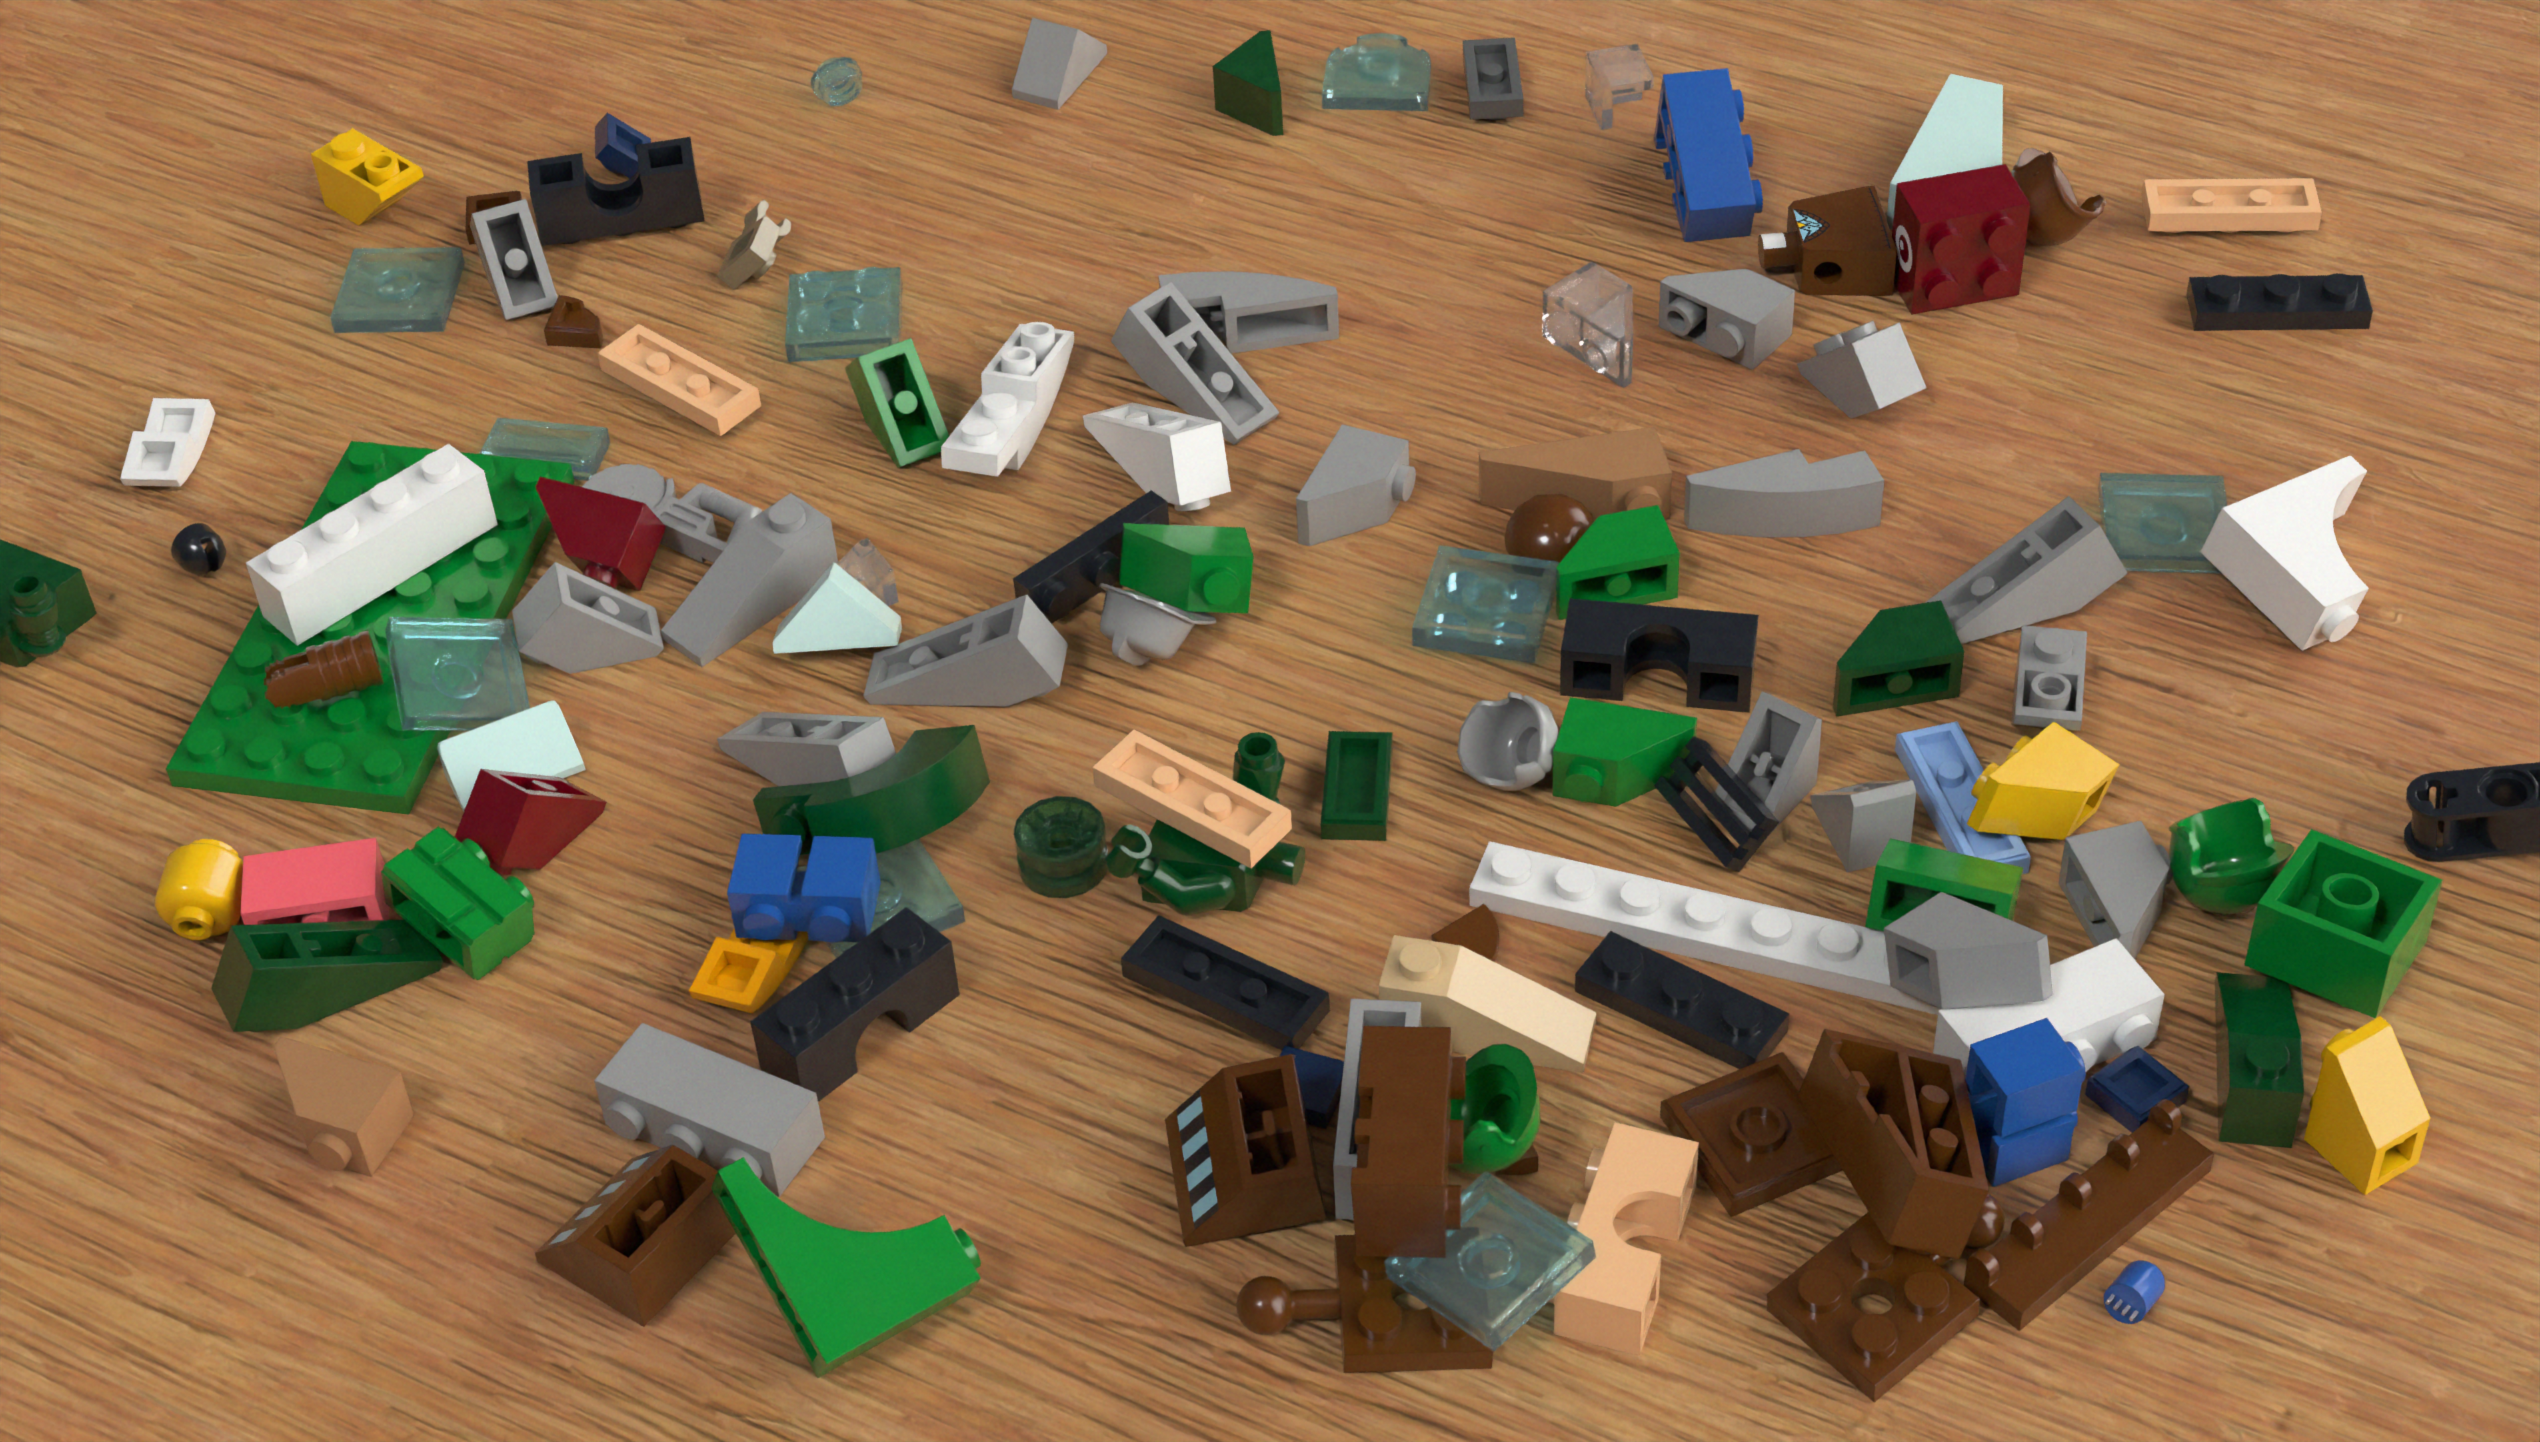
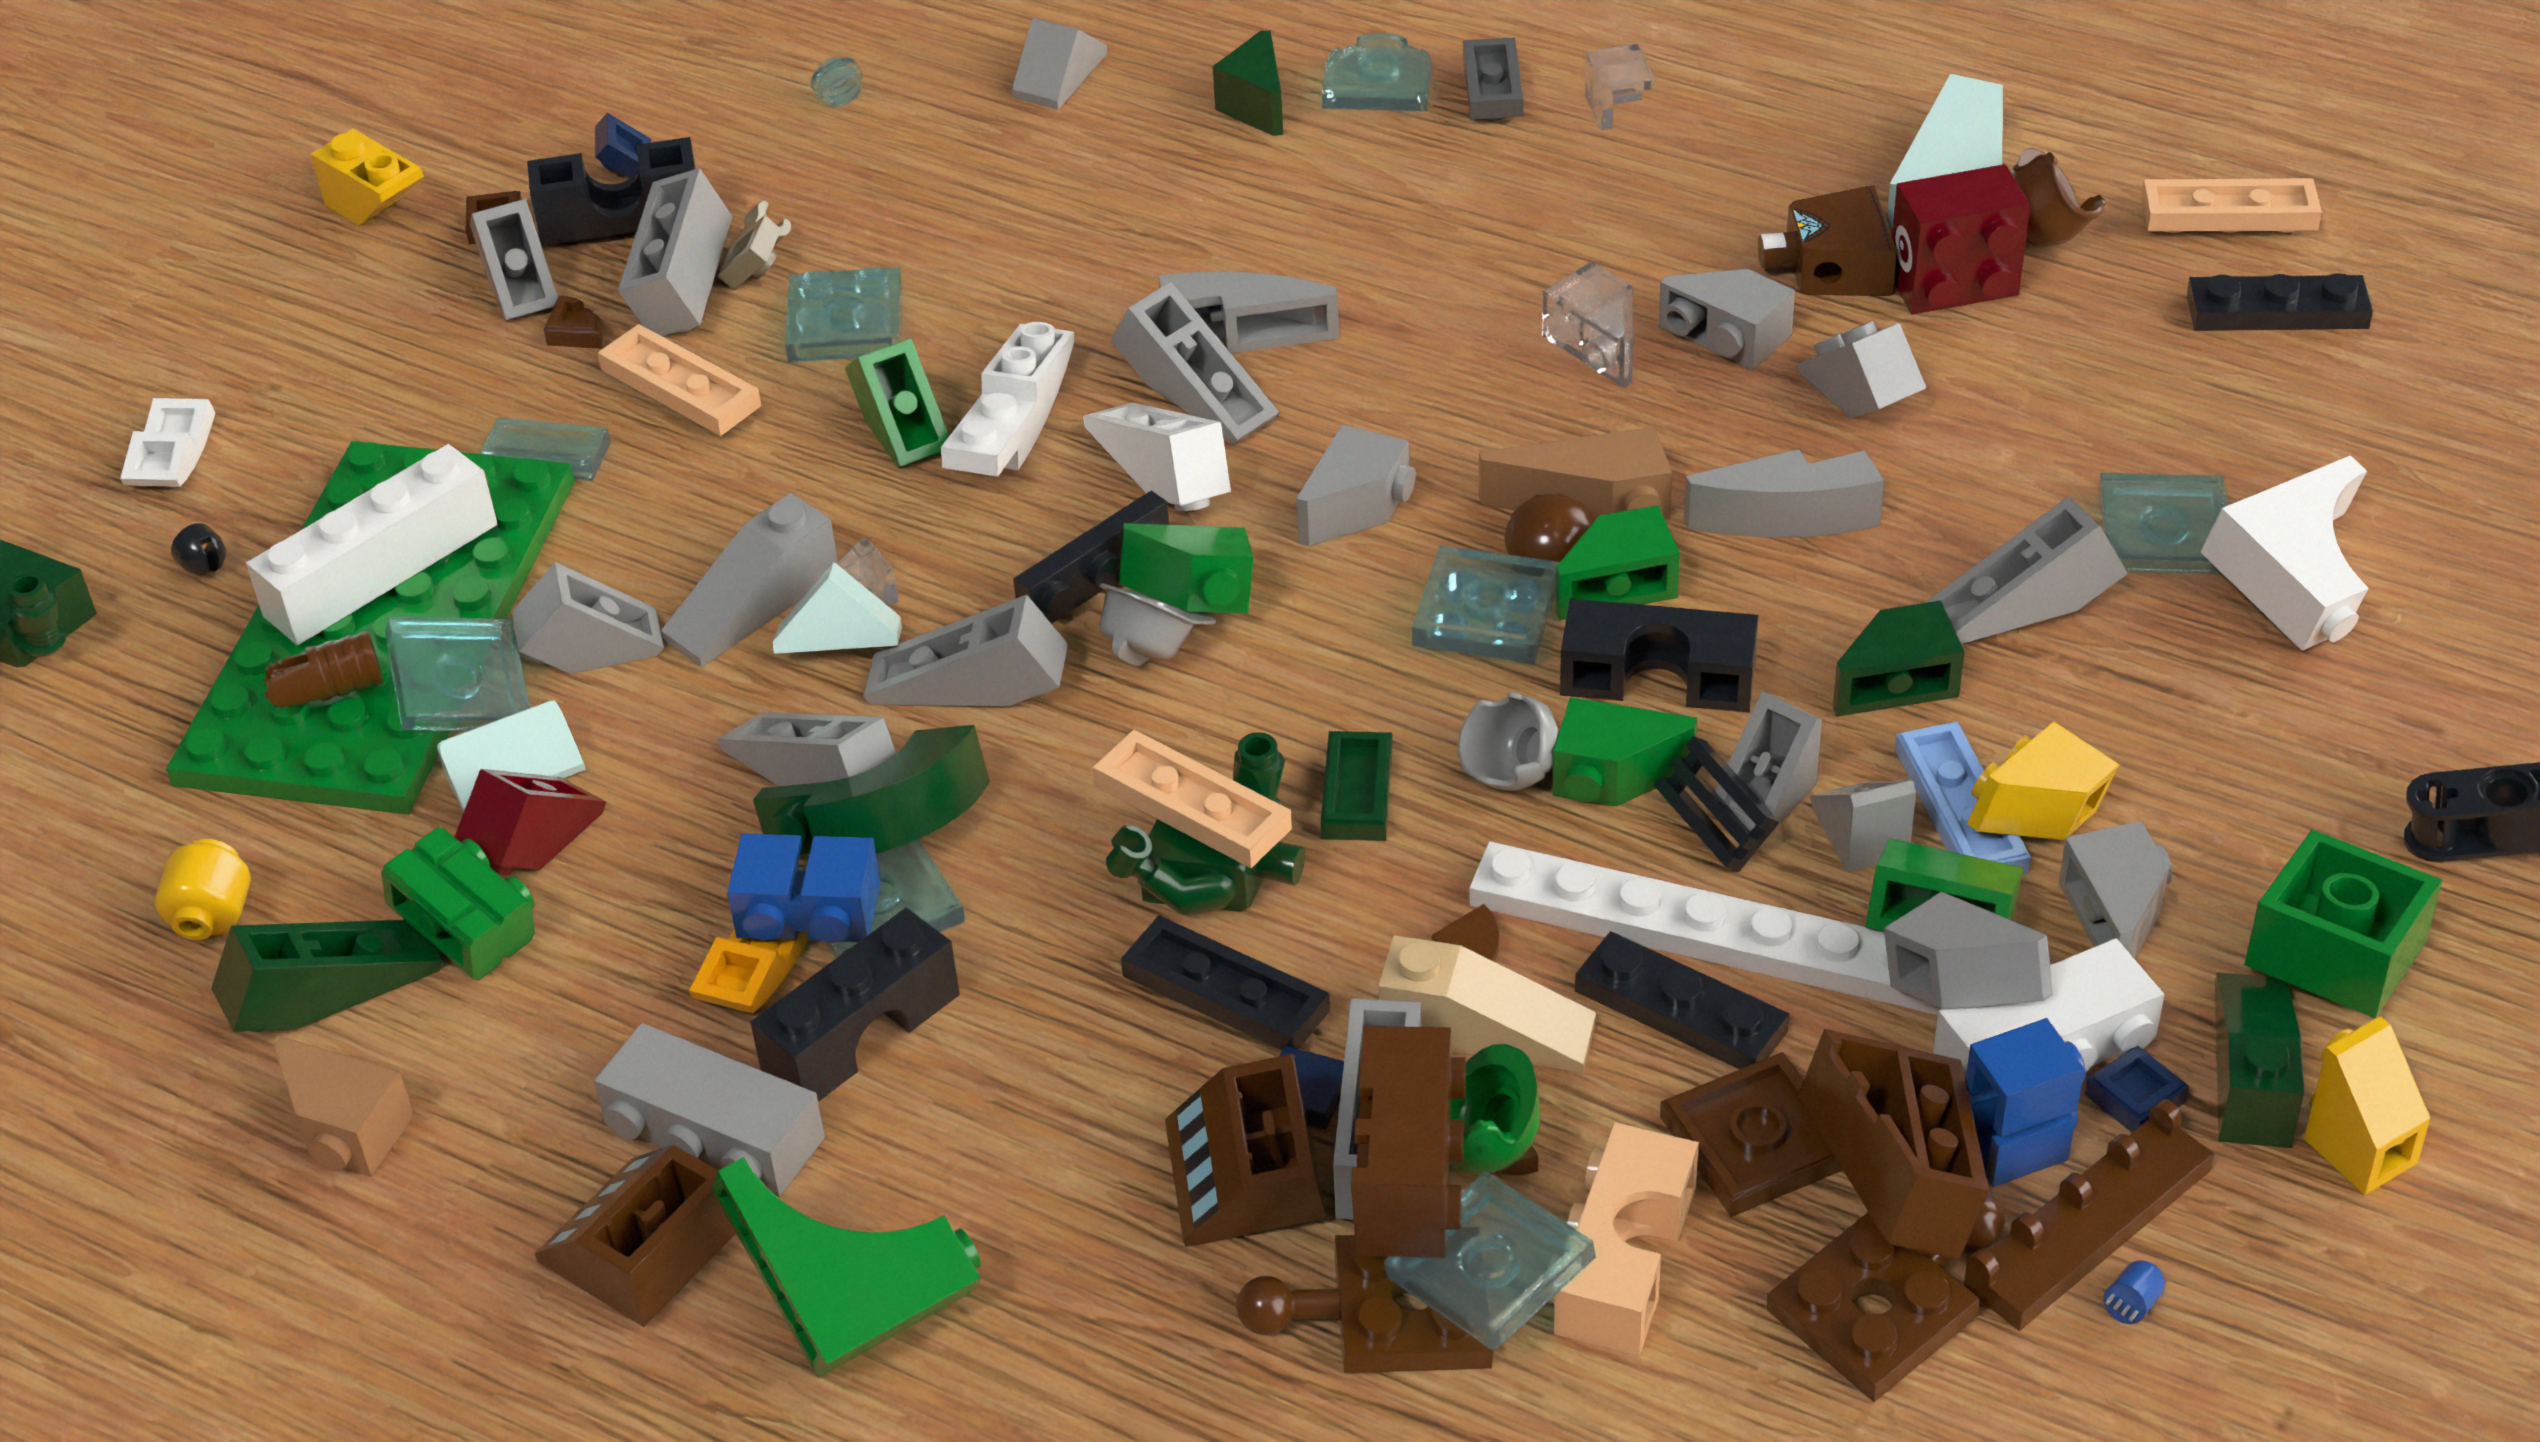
coral brick [240,838,390,925] -> none
clear light blue tile [330,247,465,333] -> none
dark red slope [535,477,666,591] -> none
light grey piece [582,464,762,563] -> none
clear green wheel [1013,796,1108,898] -> none
blue wedge [1654,68,1763,242] -> none
light grey slope [2011,625,2087,731] -> none
green helmet [2169,797,2294,915] -> none
none -> light grey brick [618,168,732,336]

